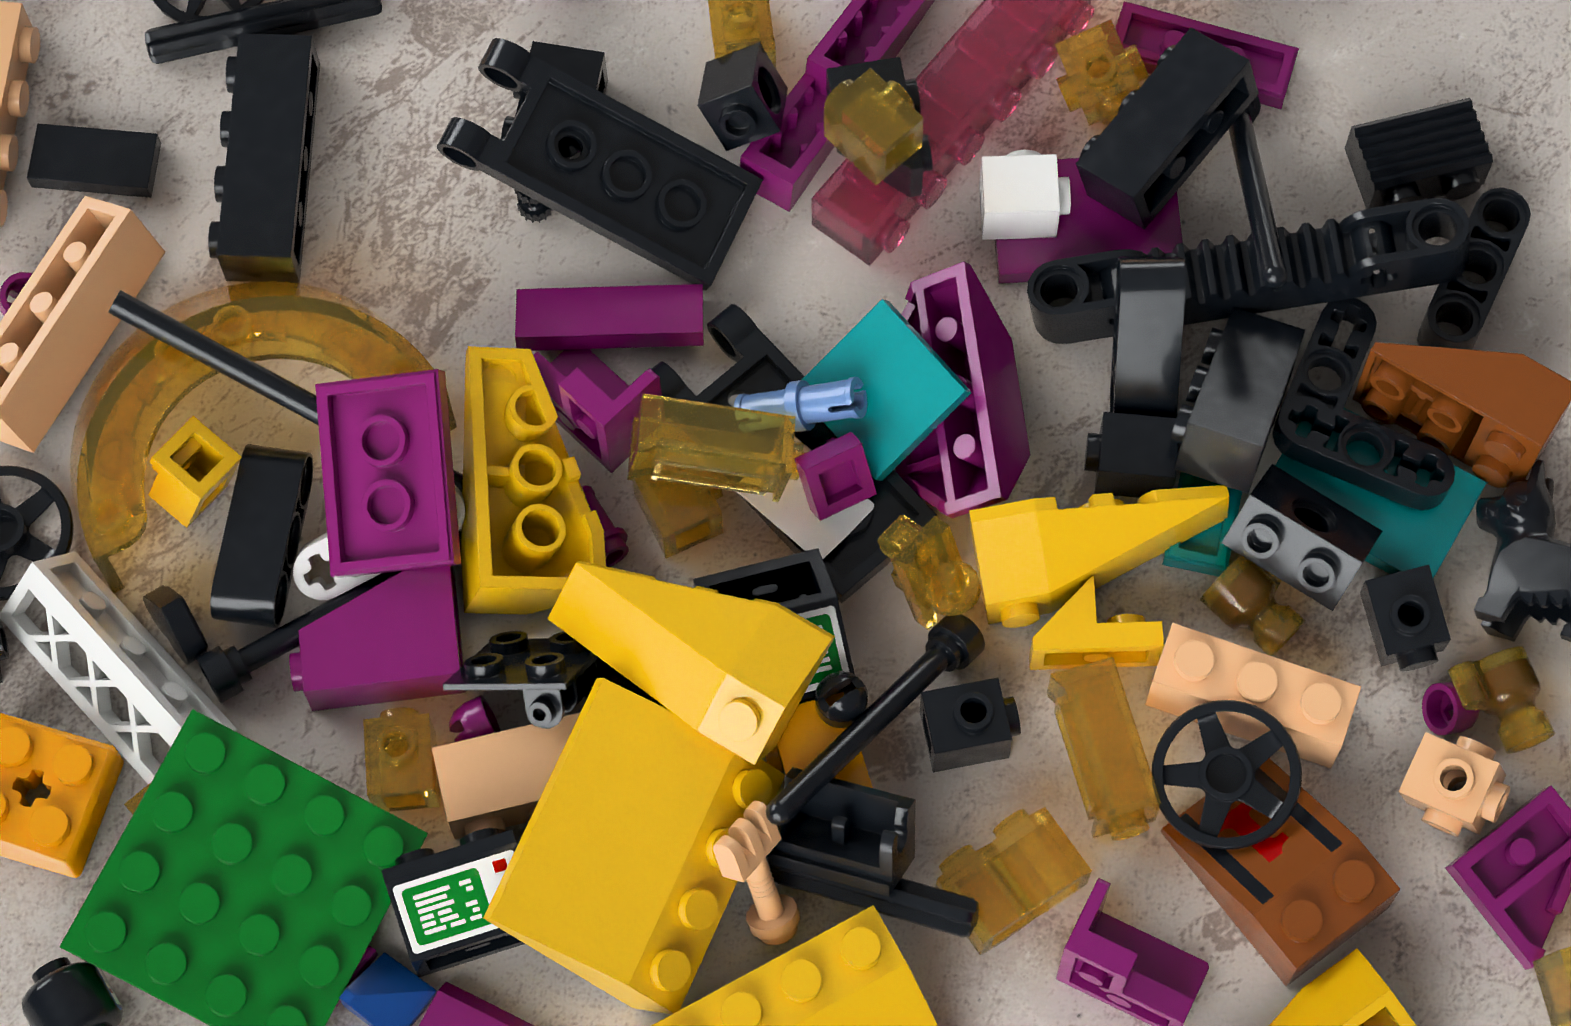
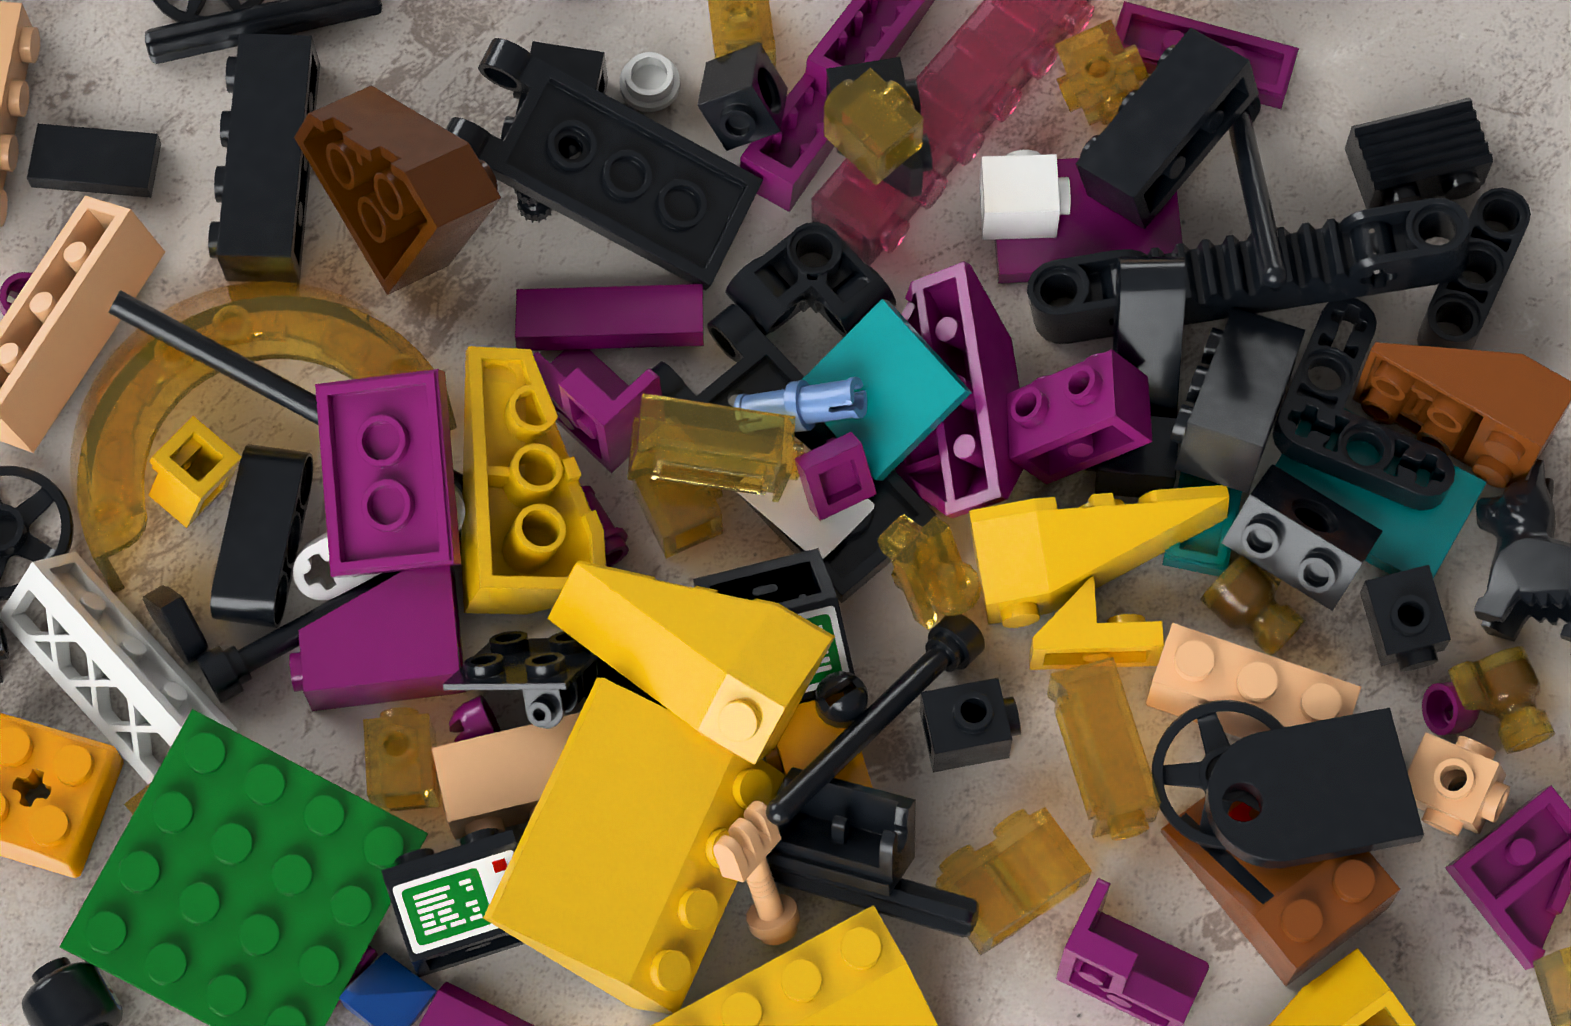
none -> reddish brown brick [294,85,501,295]
none -> white plate [619,52,680,112]
none -> black piece [725,222,896,337]
none -> magenta brick [1006,349,1153,485]
none -> black tile [1205,707,1424,868]

